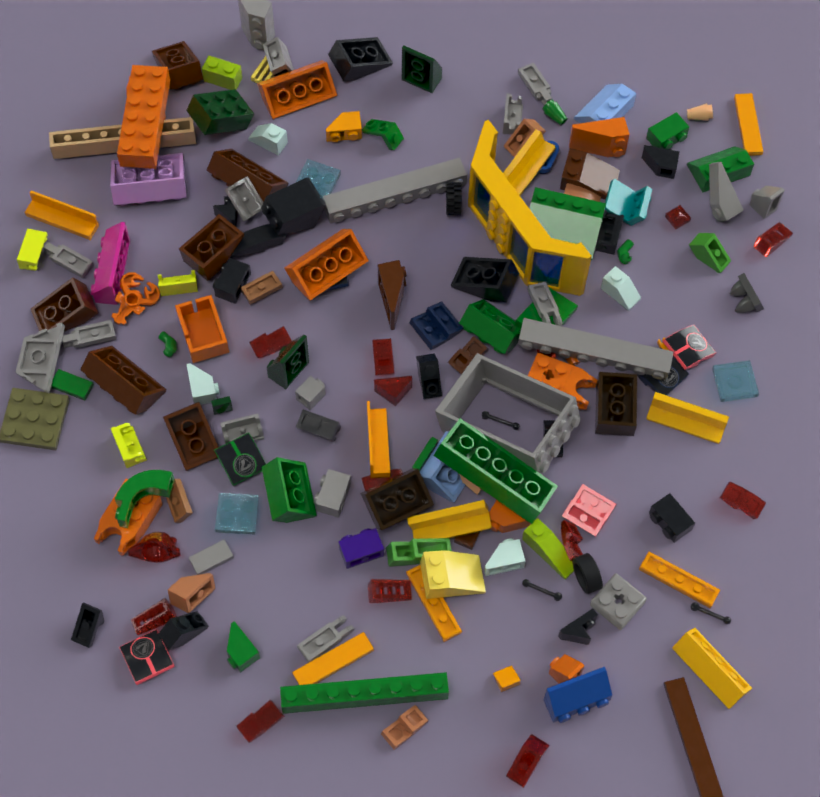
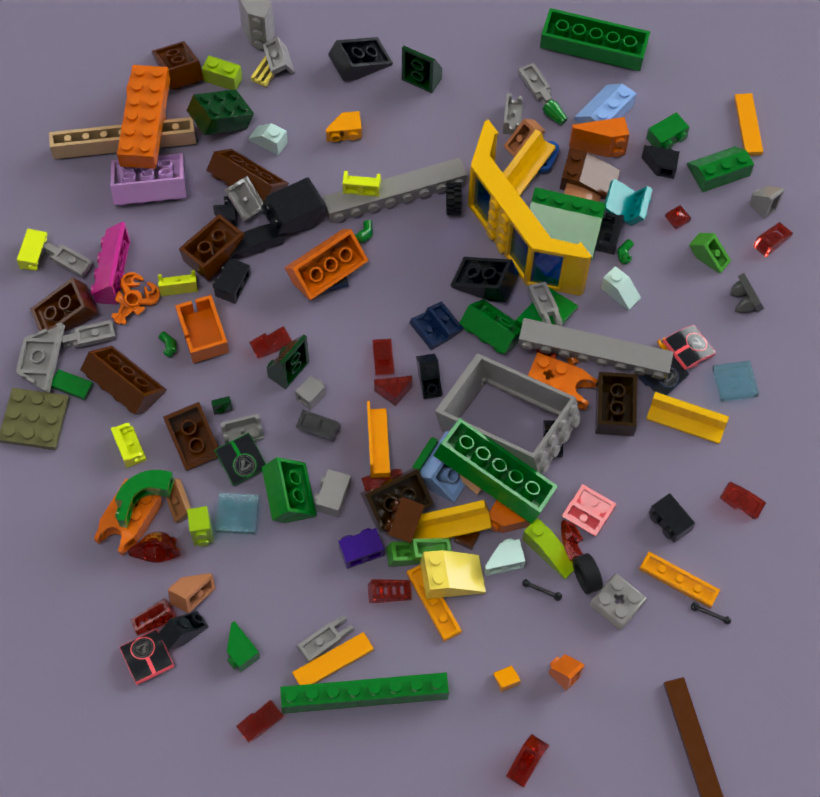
light orange panel [25,190,99,240] -> none
black slope [71,603,104,648] -> none
light aqua slope [187,363,220,405] -> none
light grey tile [188,539,234,575] -> none
medium nougat plate [241,271,283,305] -> none
orange slope [257,60,337,119] -> none
clear light blue plate [296,159,341,199] -> none
green bracket [362,119,404,150] -> none
reddish brown slope [377,260,407,330] -> none
nougat slope [381,705,429,750] -> none
reddish brown slope [448,336,489,375] -> none
black hinge [482,411,520,430] -> none
blue slope [543,666,612,723] -> none
black slope [558,608,598,645] -> none
yellow panel [672,628,752,709] -> none
light nougat cone [687,103,713,121] -> none
light grey slope [709,162,743,221] -> none
none -> lime brick [187,506,214,547]
none -> neon yellow hinge [342,171,381,197]
none -> green arm [355,220,373,243]
none -> reddish brown brick [384,497,425,543]
none -> green brick [540,8,651,71]

